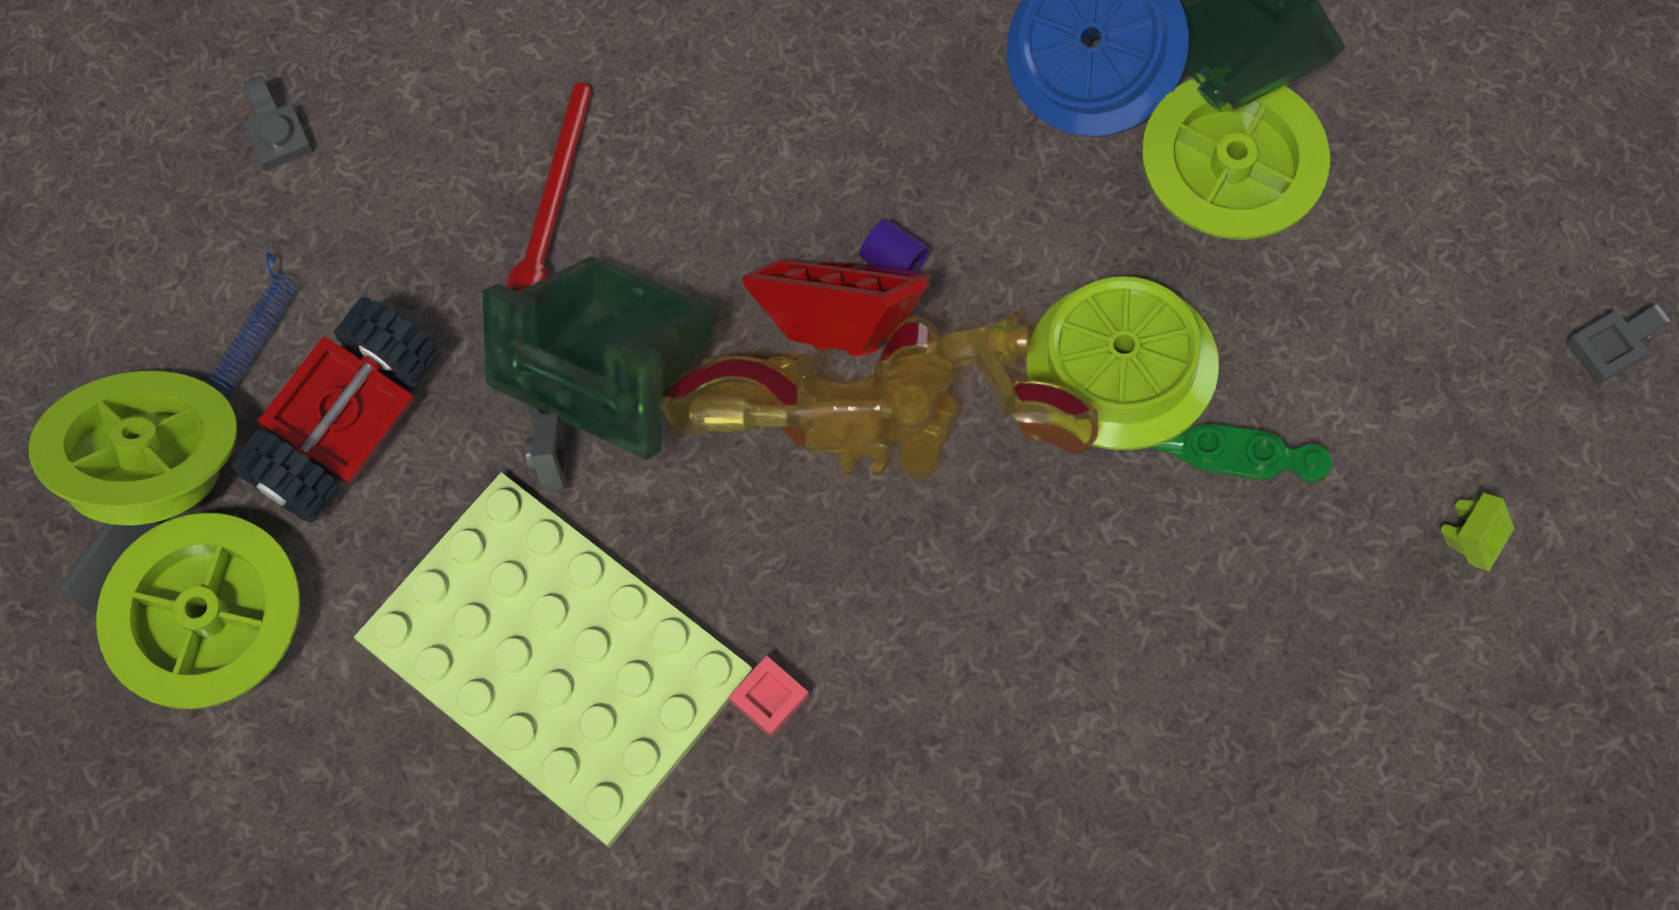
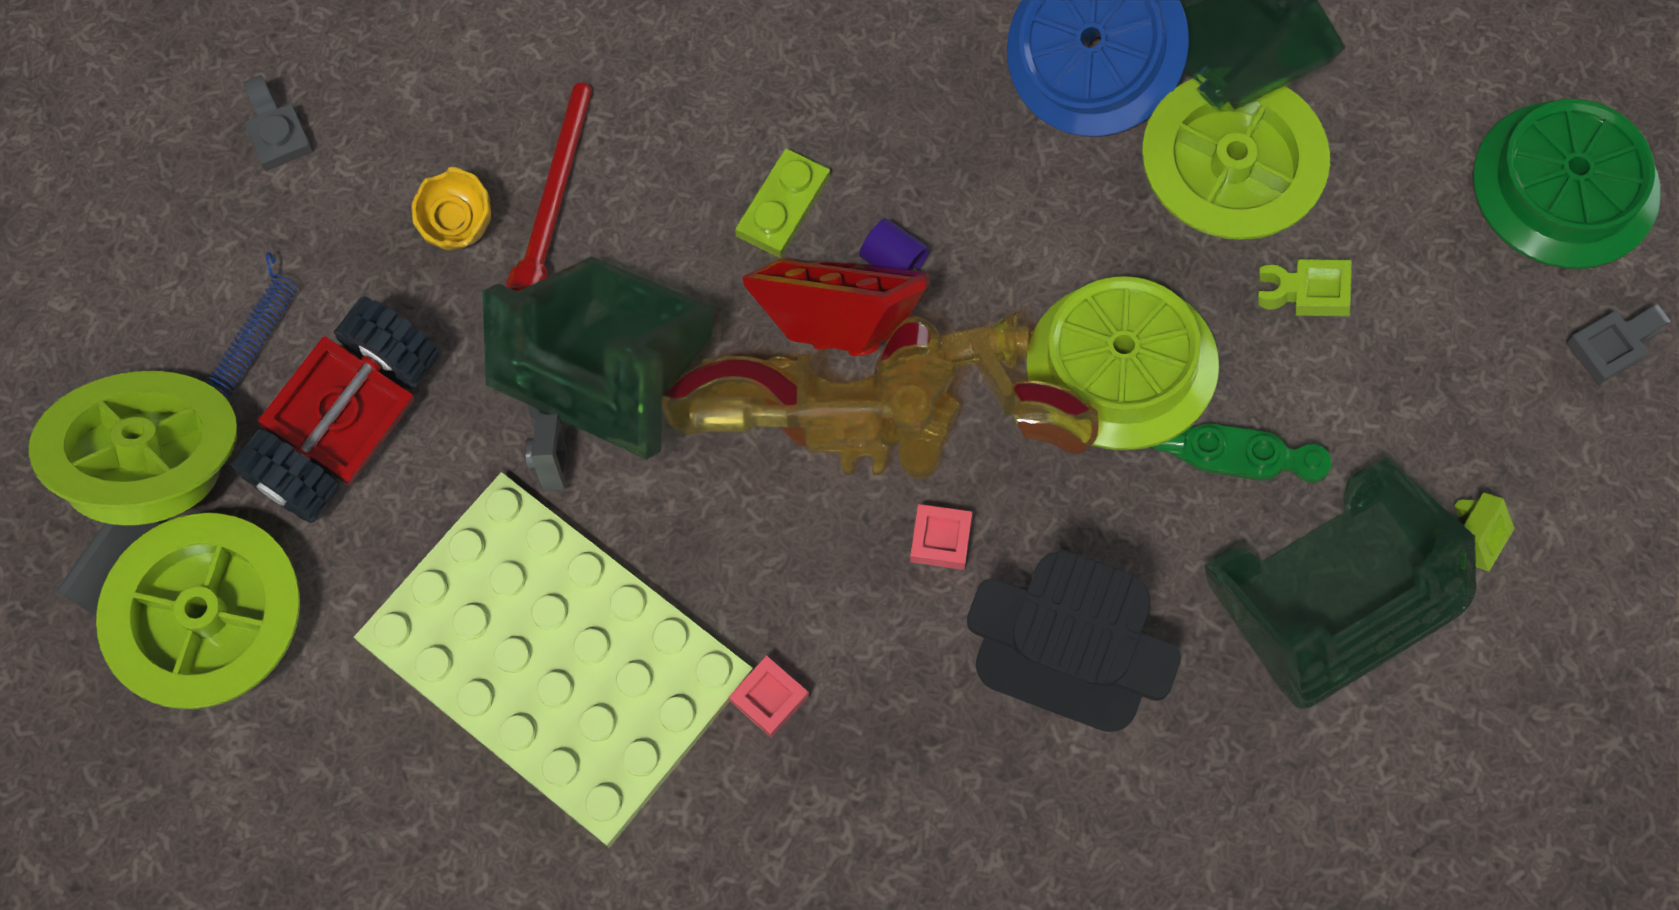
none -> yellow hair [411,167,491,251]
none -> lime plate [735,148,830,258]
none -> coral plate [910,504,972,570]
none -> black piece [967,551,1181,732]
none -> clear green windscreen [1204,457,1476,709]
none -> lime plate [1258,259,1352,316]
none -> green piece [1473,99,1661,269]

